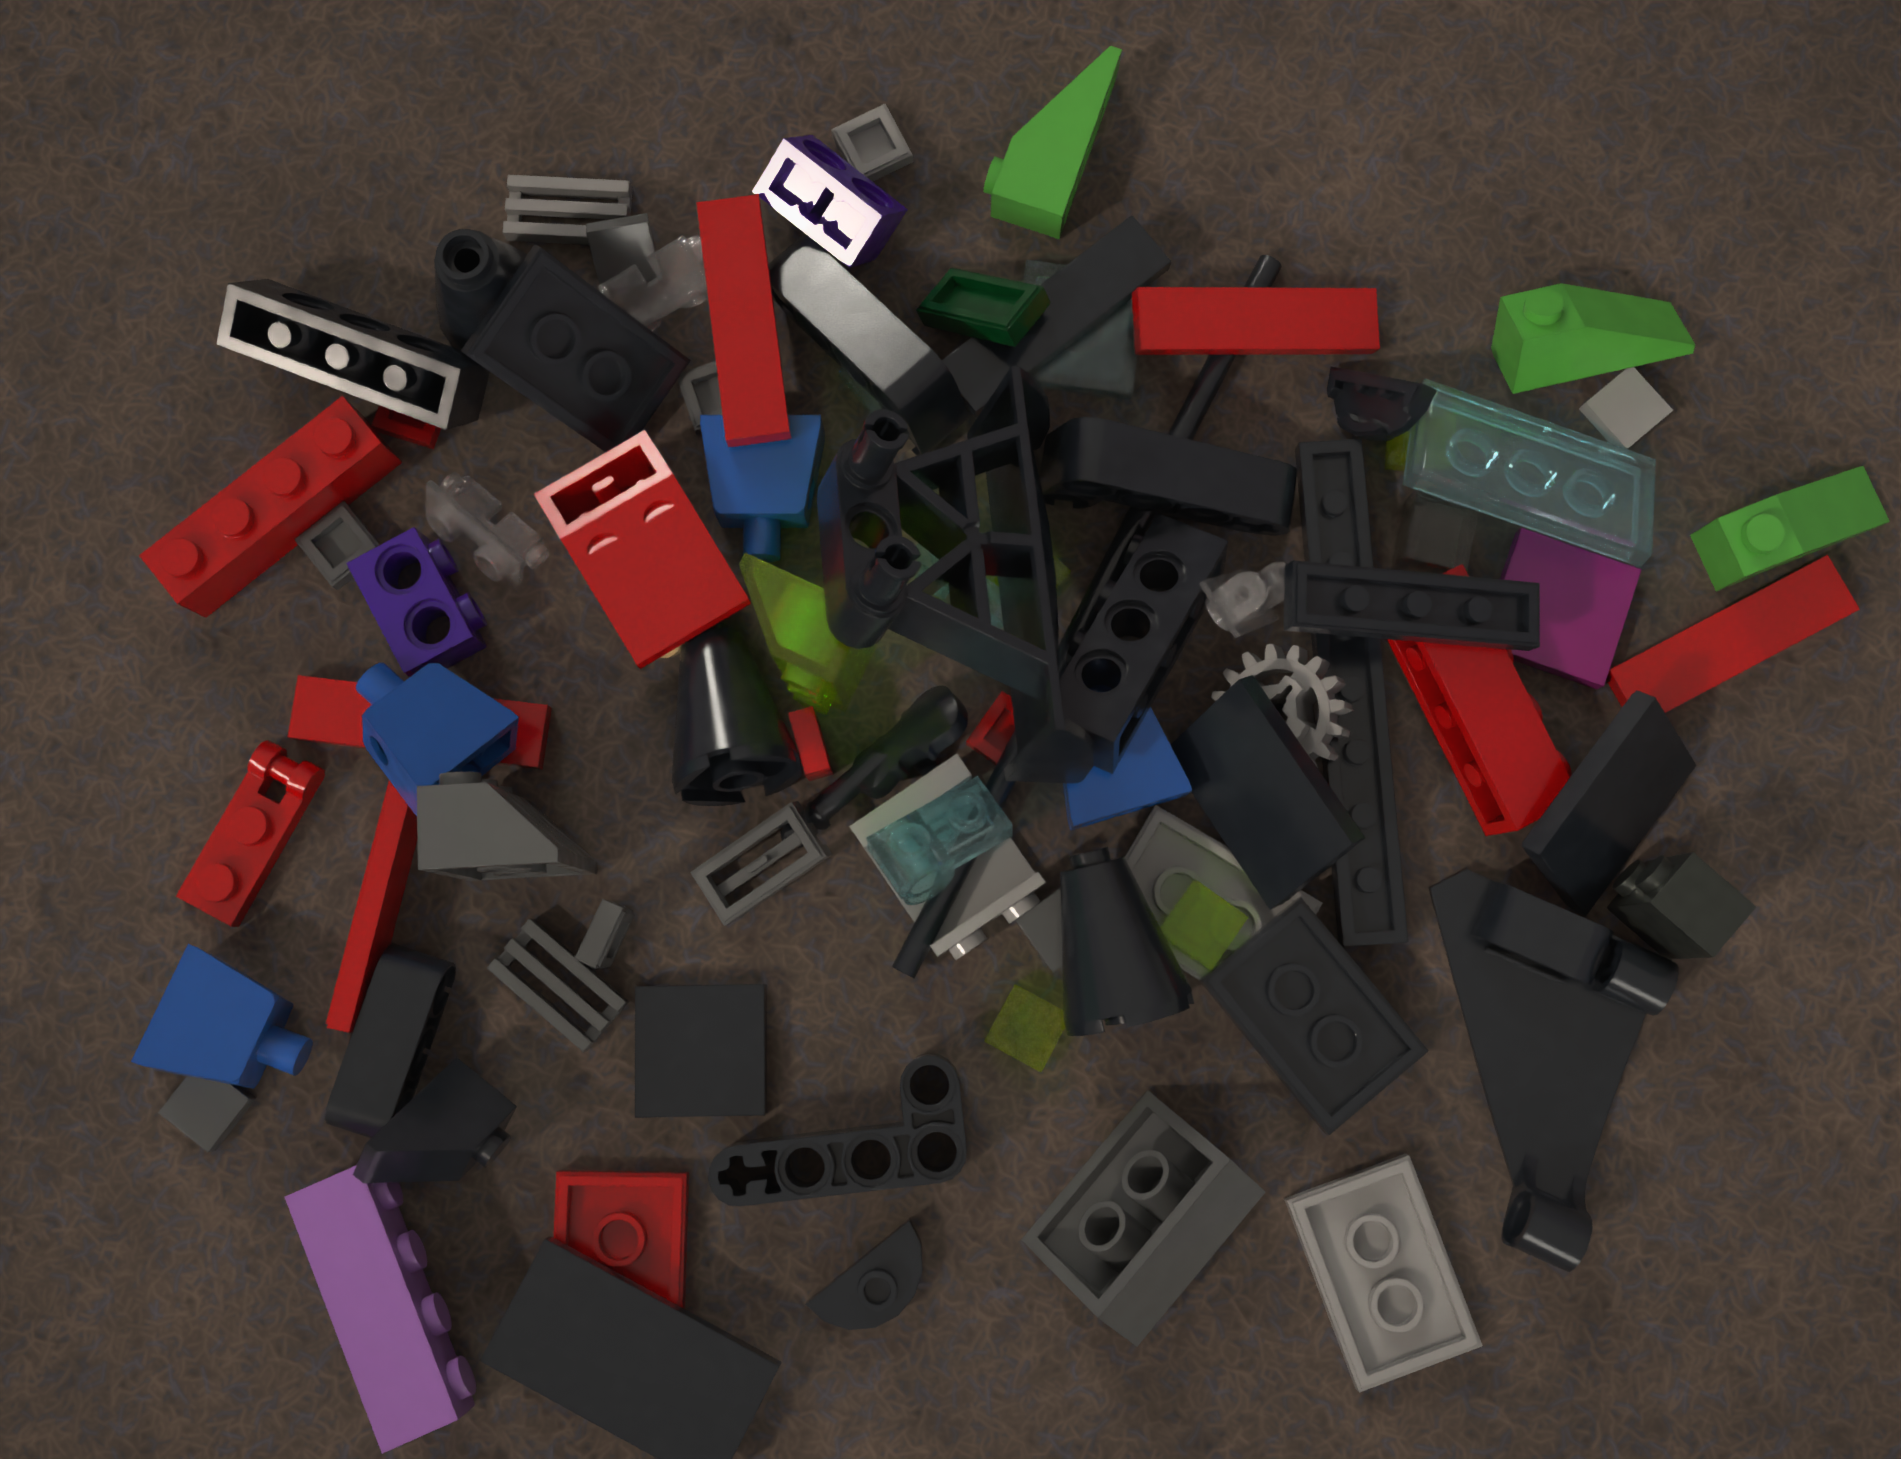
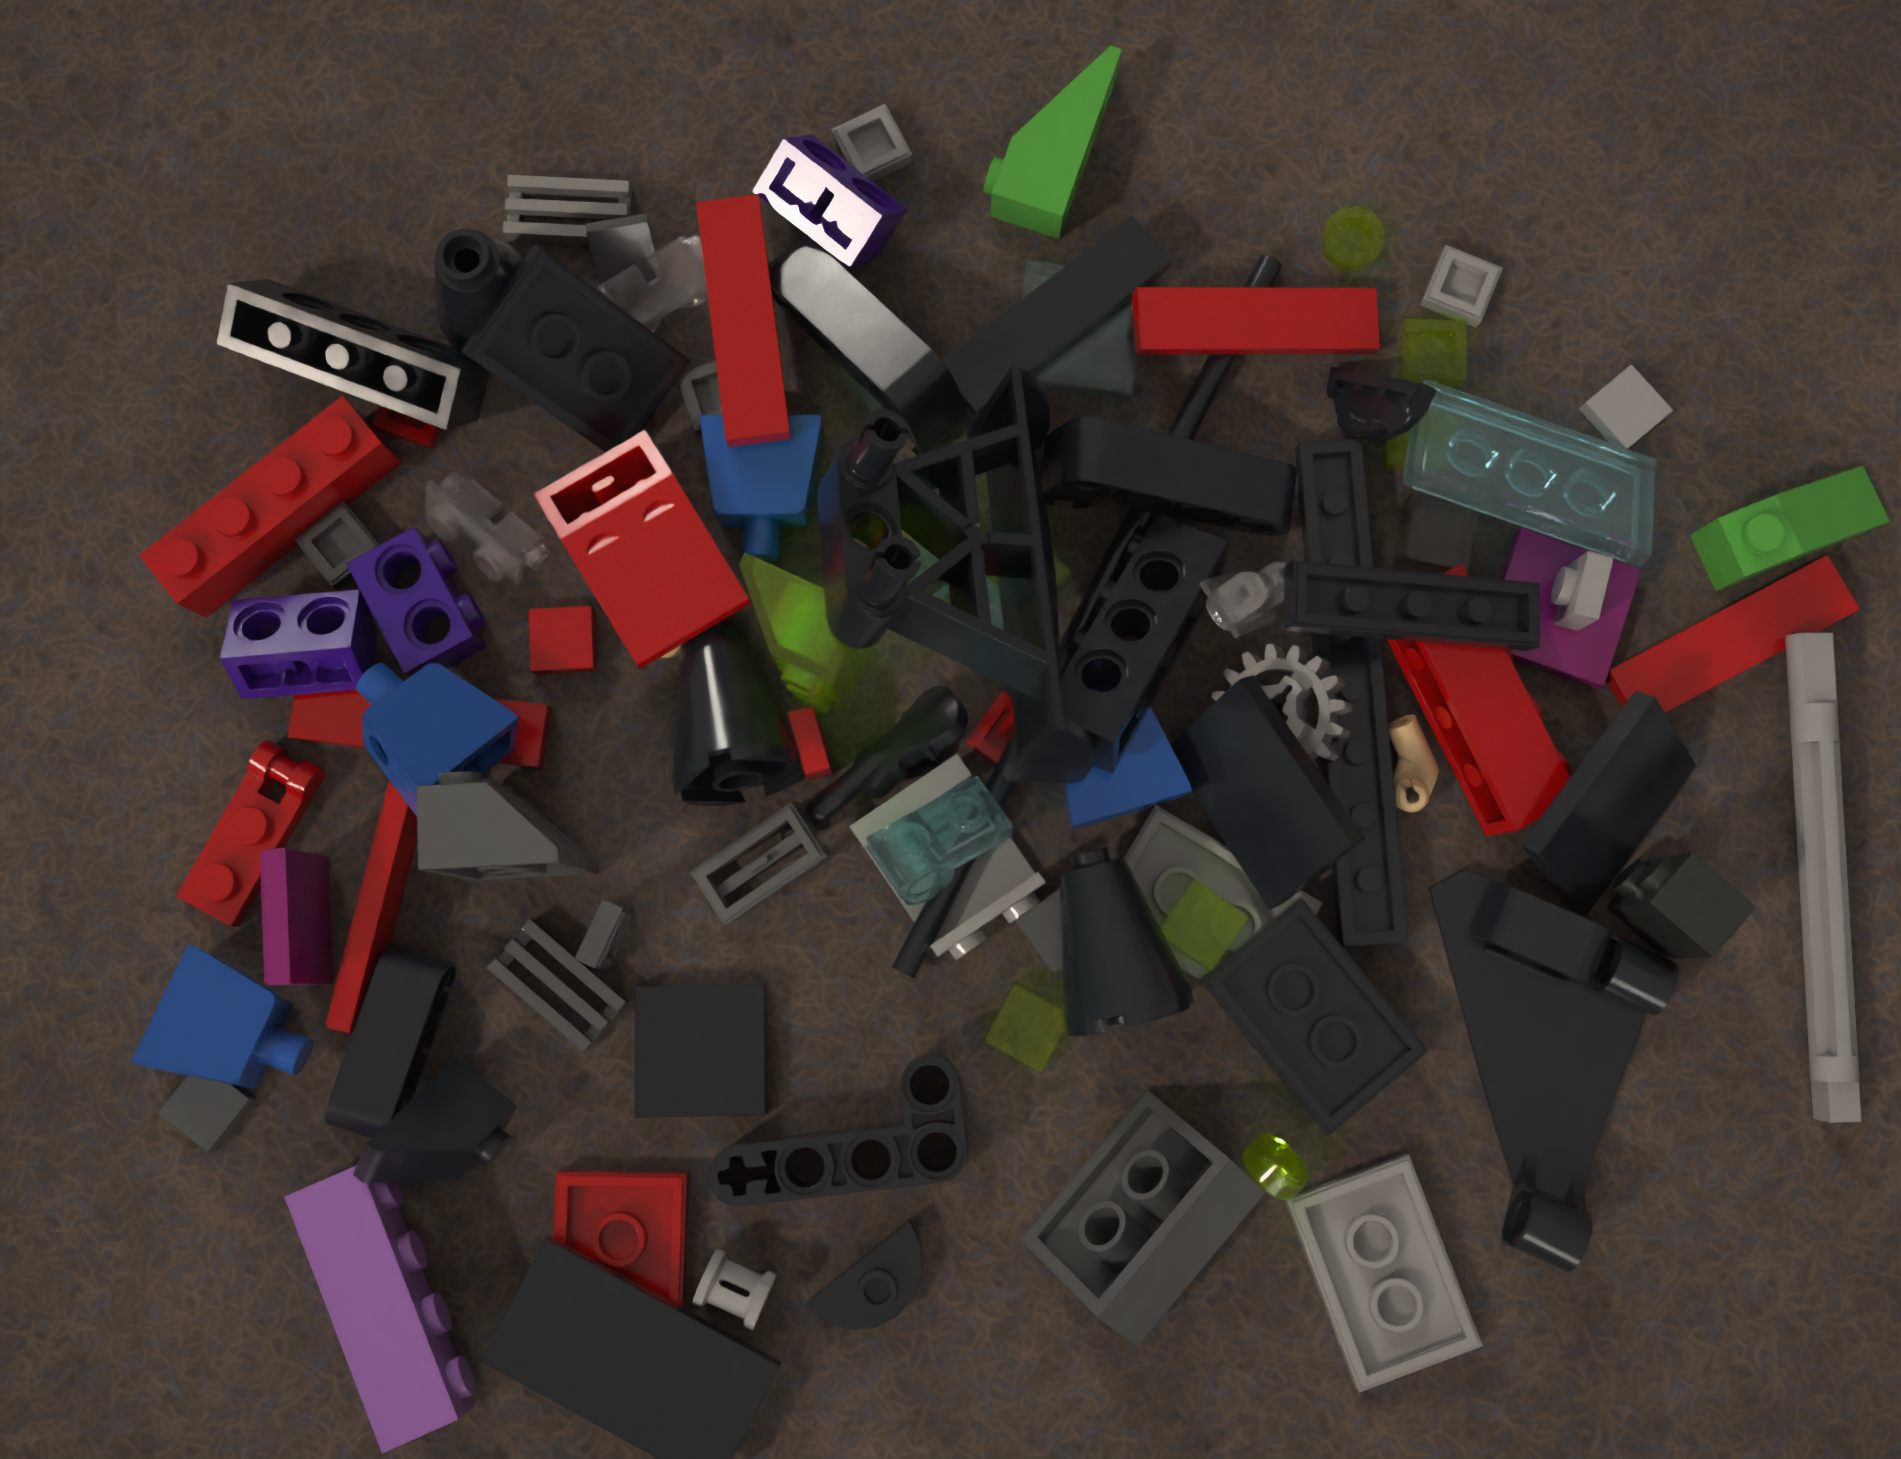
dark green tile [916,268,1051,347] -> none
bright green slope [1491,283,1695,394] -> none
none -> dark purple brick [220,589,377,699]
none -> magenta tile [260,848,333,986]
none -> red tile [529,606,597,675]
none -> light grey bush [692,1247,777,1331]
none -> clear neon green tile [1242,1134,1309,1201]
none -> clear neon green tile [1321,206,1385,271]
none -> tan arm [1388,715,1439,812]
none -> clear neon green tile [1400,319,1467,386]
none -> light grey tile [1419,245,1503,328]
none -> light grey plate [1551,551,1614,631]
none -> light grey piece [1785,633,1861,1123]

